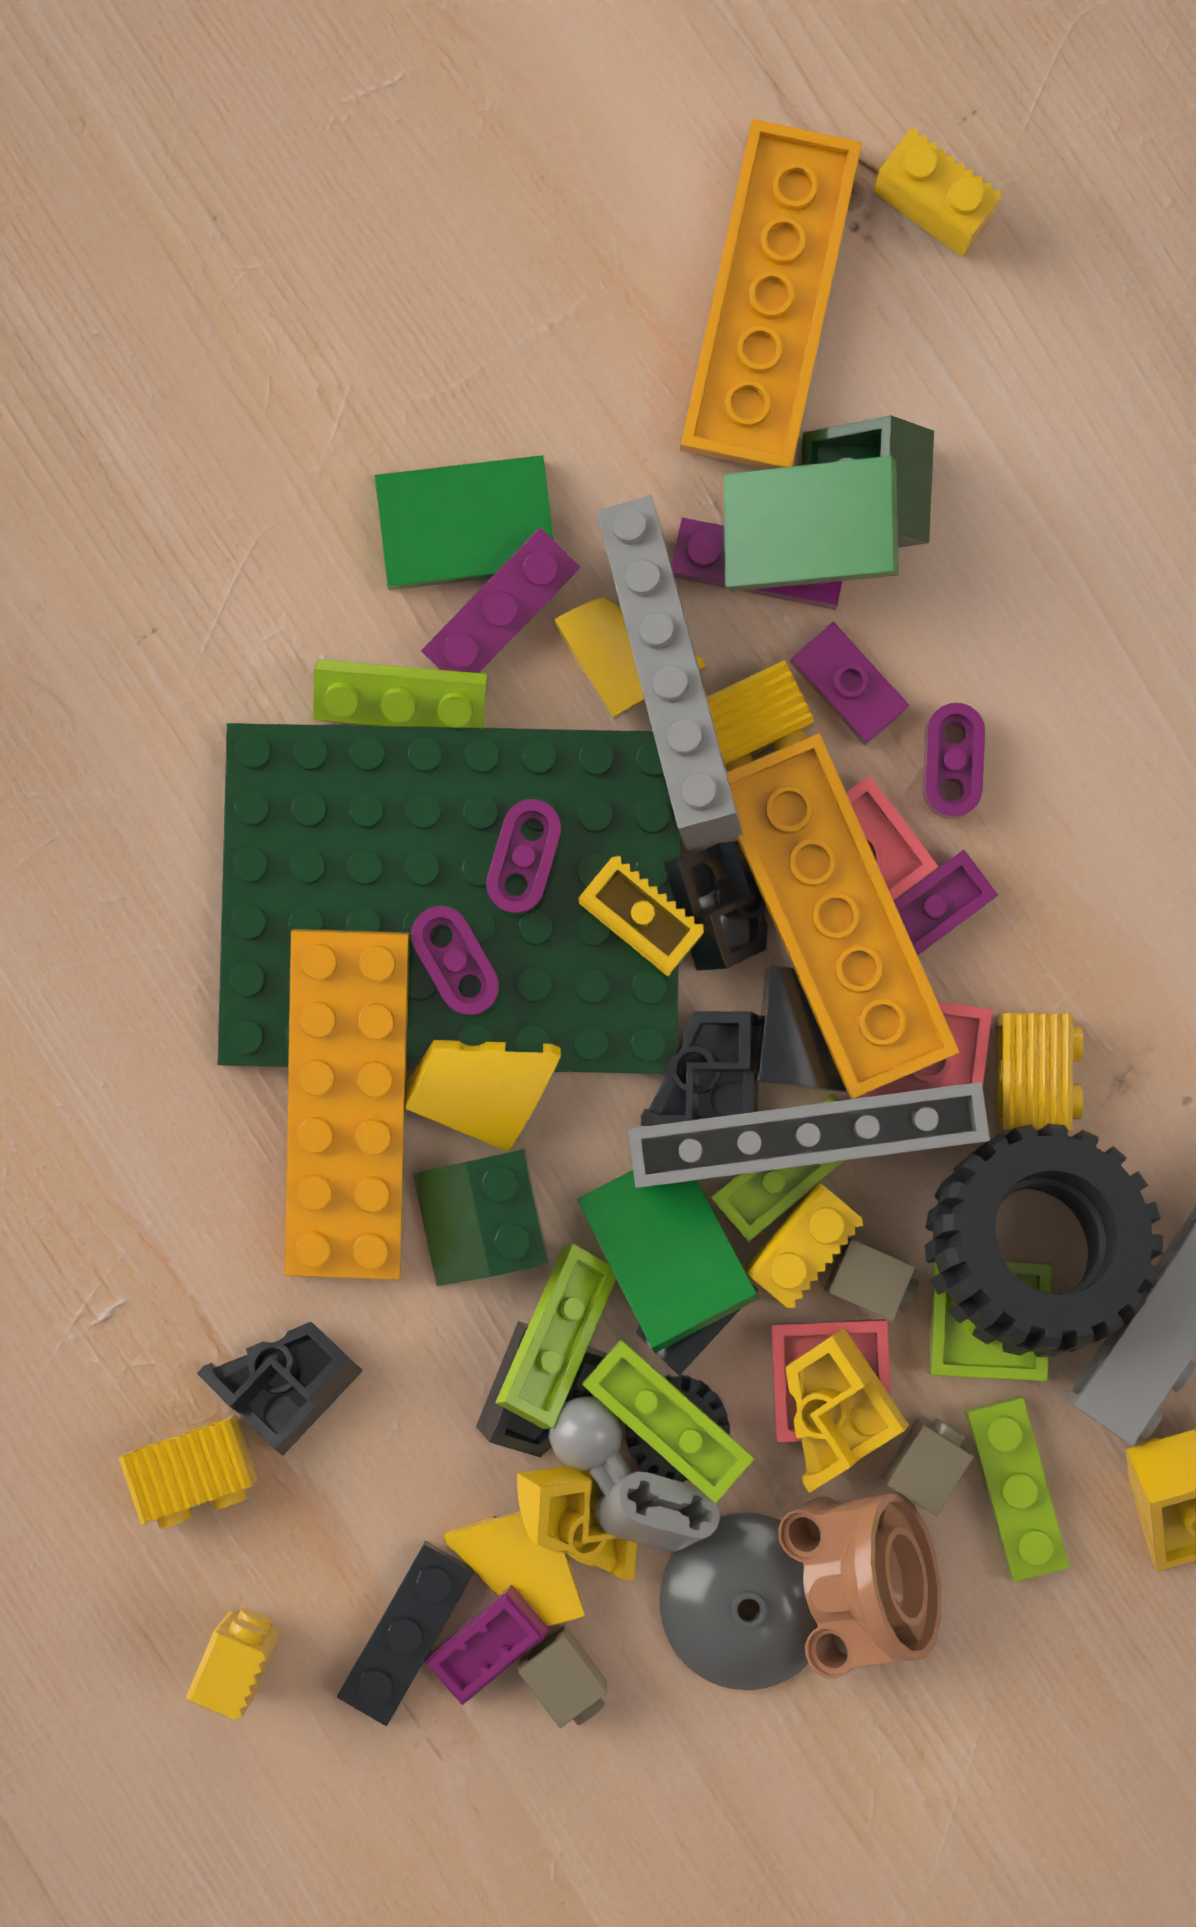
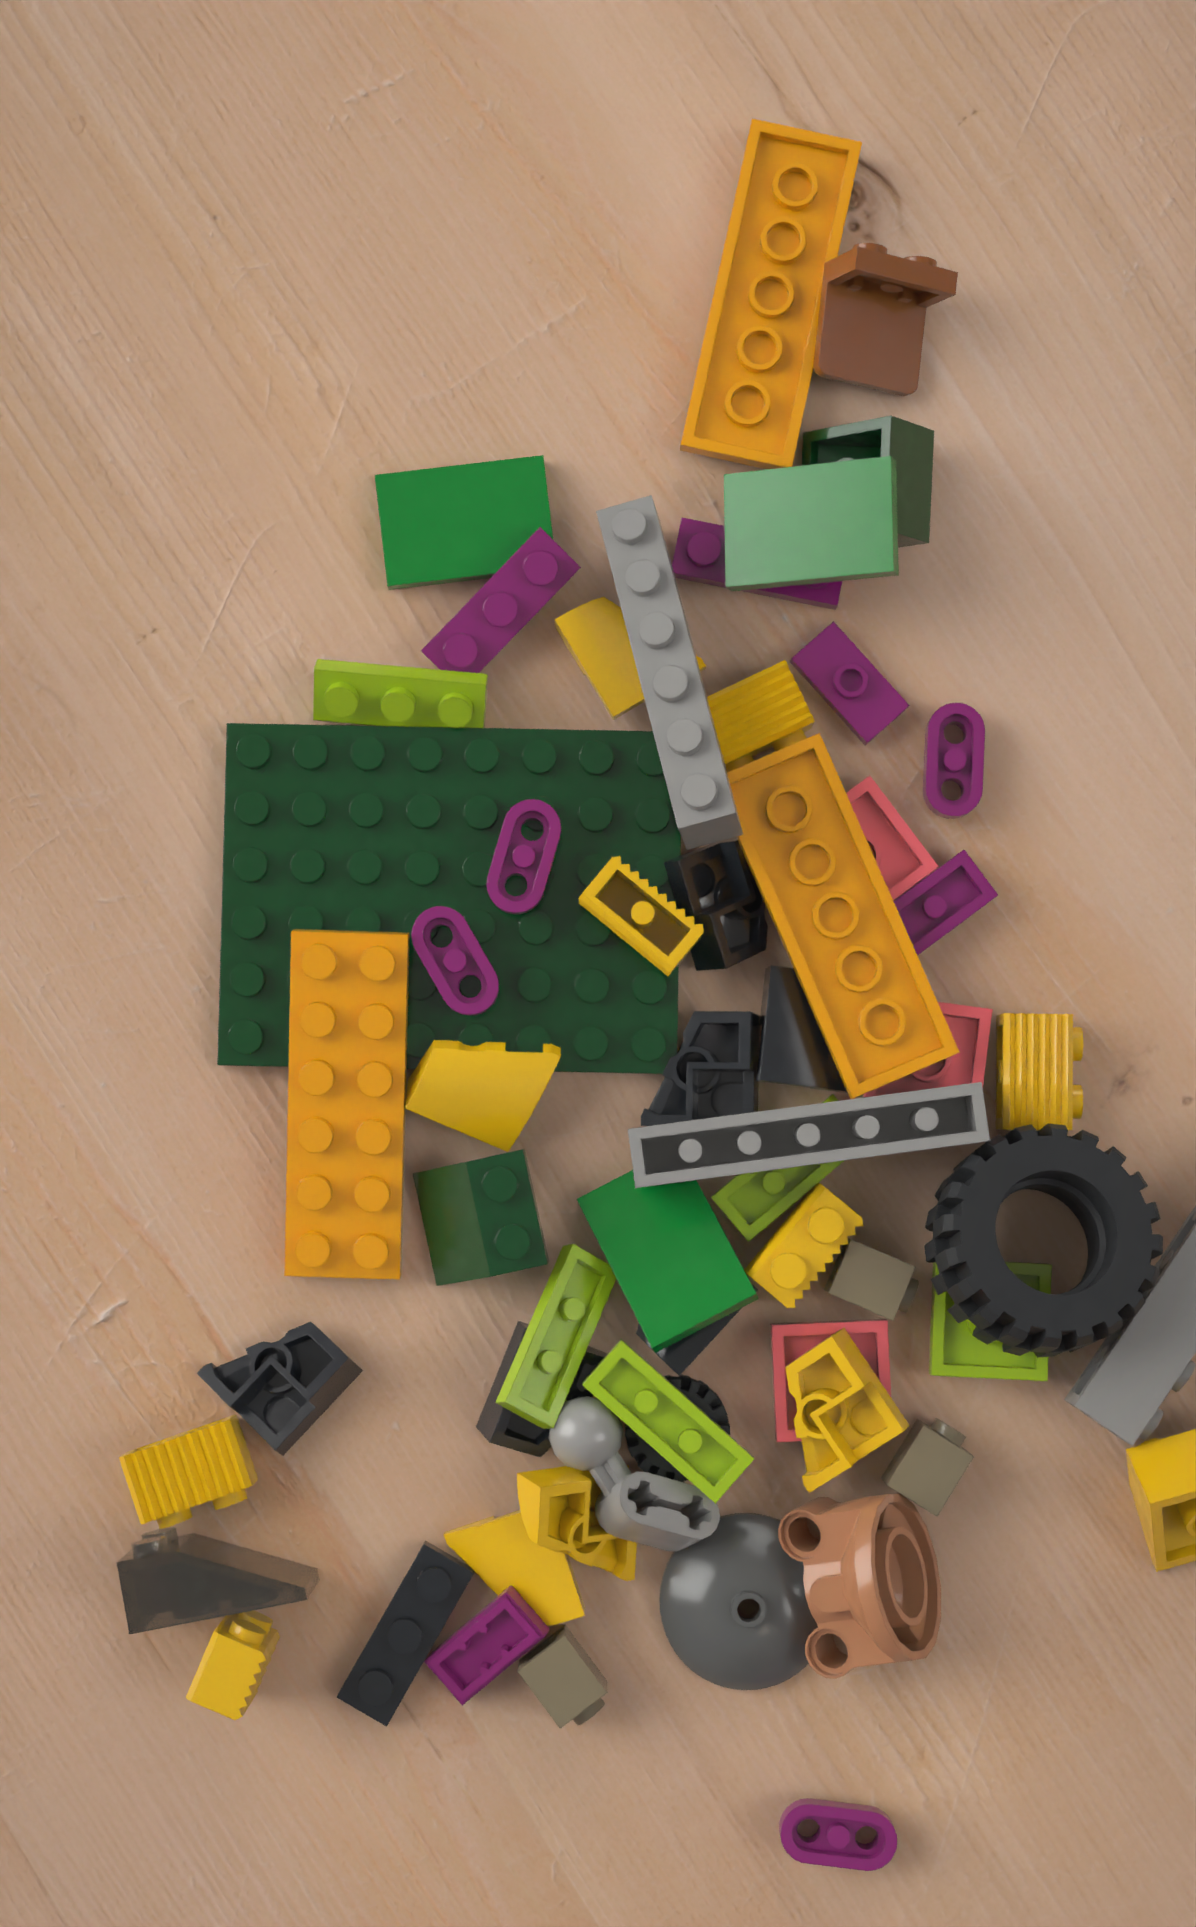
yellow brick [872,128,1001,258] -> none
lime plate [965,1396,1070,1582] -> none
none -> clear smoke slope [117,1527,320,1634]
none -> magenta plate [779,1798,897,1871]
none -> dark orange bracket [813,243,958,396]

